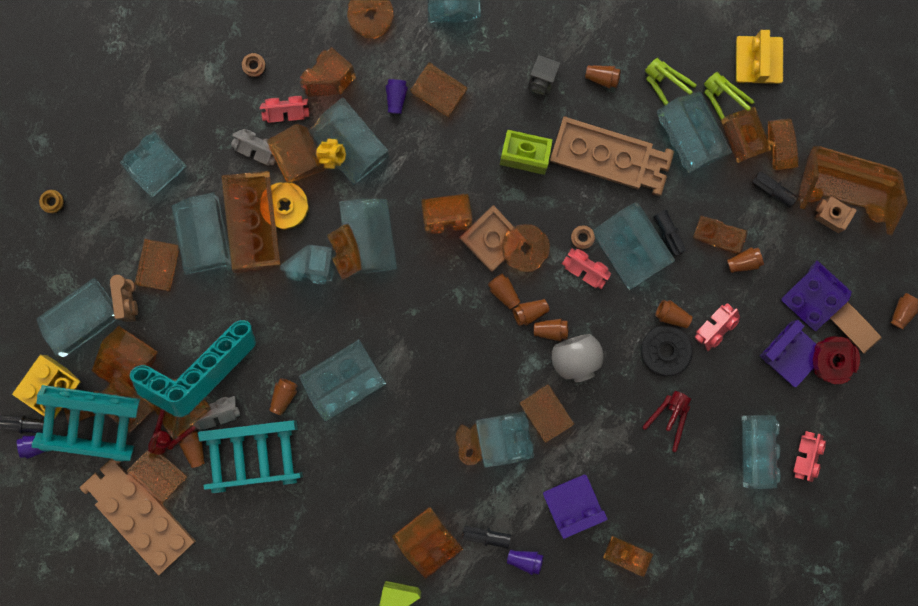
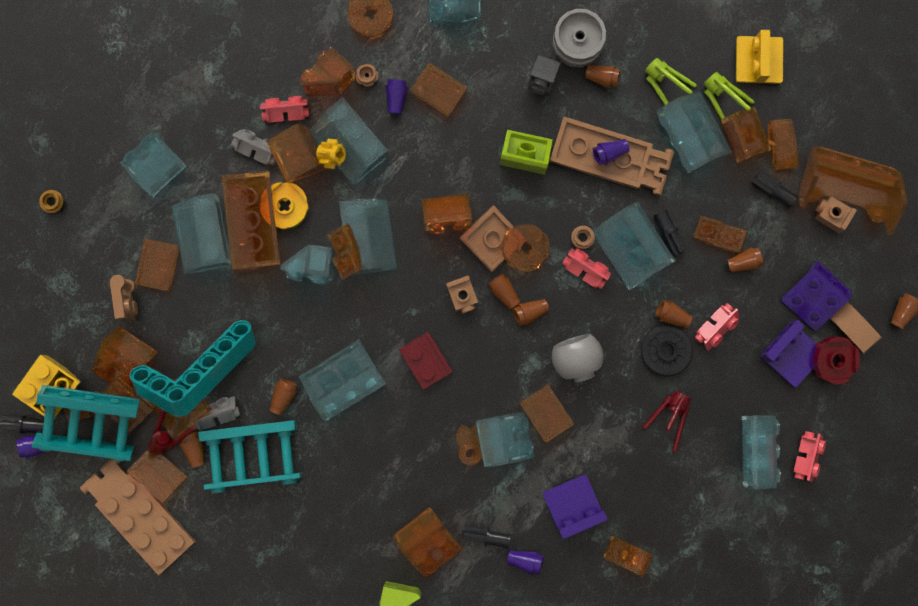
clear light blue slope [37,277,117,357] -> none
medium nougat plate [242,53,265,77] -> none
dark orange cone [534,318,568,342] -> none
none -> medium nougat plate [356,64,379,87]
none -> dark red plate [399,332,452,390]
none -> medium nougat brick [446,275,478,314]
none -> light grey wheel [552,9,606,68]
none -> dark purple cone [593,139,630,166]

